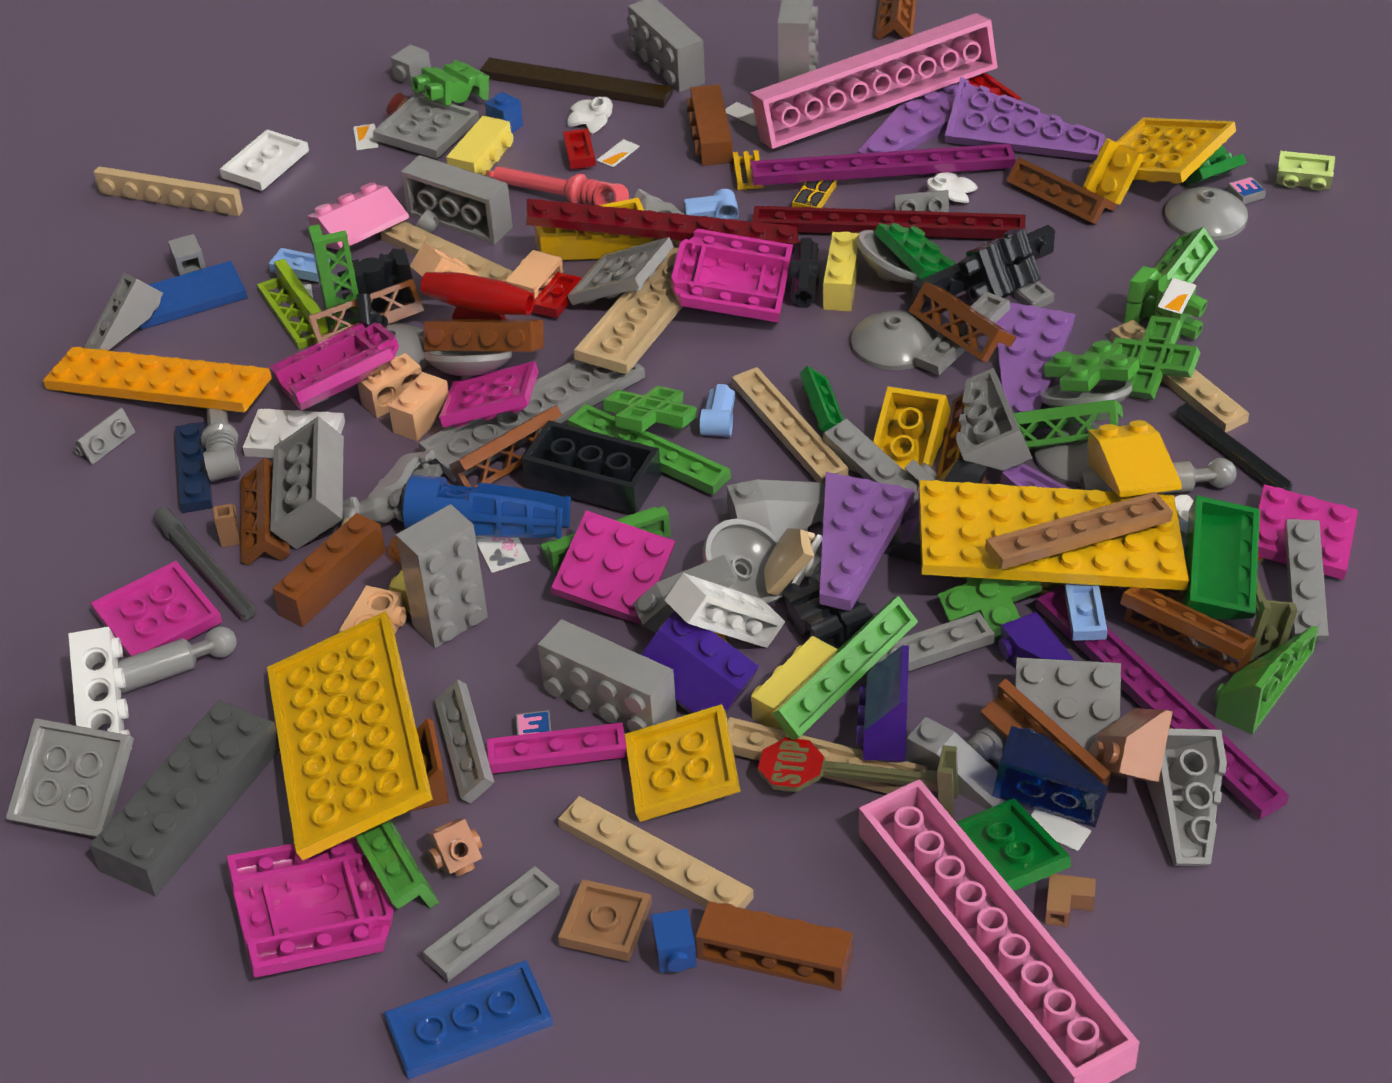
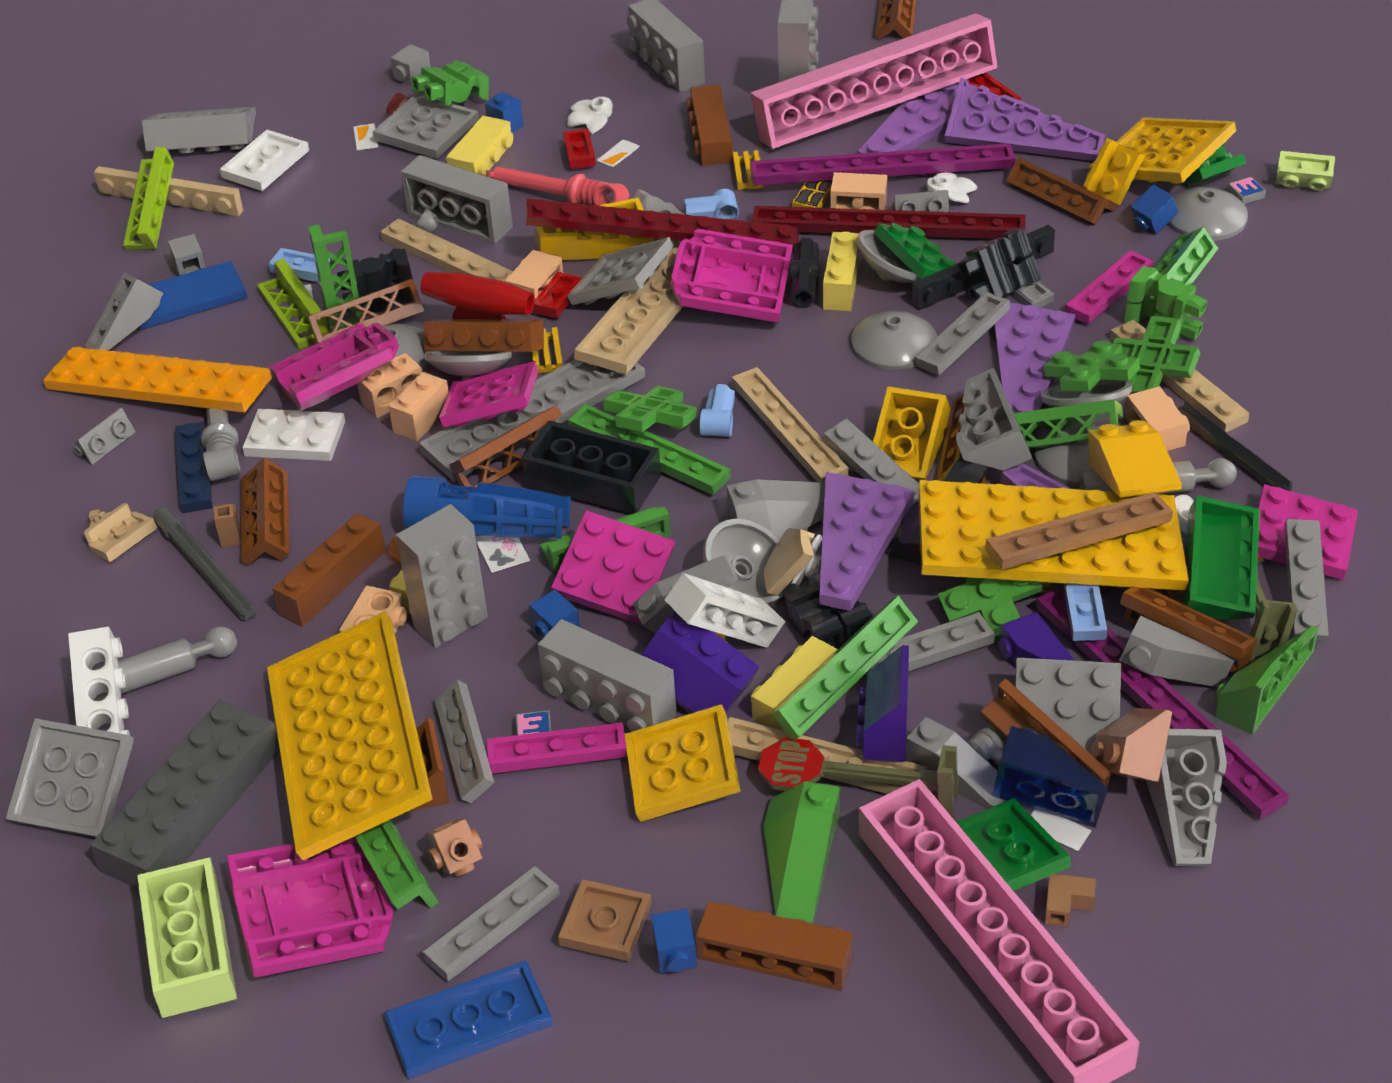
dark pink plate [90,561,222,657] -> none
light grey brick [270,416,344,550] -> none
bright pink slope [307,182,409,250] -> none
light grey animal [340,448,443,526] -> none
black arm [356,294,388,328] -> none
light nougat brick [410,242,479,277] -> none
dark brown tile [480,57,673,108] -> none
tan plate [558,796,754,909] -> none
white sticker [726,102,756,126] -> none
green plate [799,366,844,434] -> none
light grey plate [905,459,937,483] -> none
dark orange fence [909,281,1017,363] -> none
white sticker [1158,278,1196,314] -> none
none -> tan slope [84,503,157,562]
none -> lime fence [123,147,174,250]
none -> yellowish green brick [137,857,237,1018]
none -> light grey slope [142,106,256,153]
none -> blue brick [529,590,580,640]
none -> yellow tile [532,327,563,374]
none -> bright green wedge [763,781,840,924]
none -> light nougat brick [831,172,887,210]
none -> dark pink plate [1065,250,1154,324]
none -> light grey slope [1119,616,1235,687]
none -> light nougat brick [1125,386,1190,451]
none -> blue brick [1131,184,1178,235]

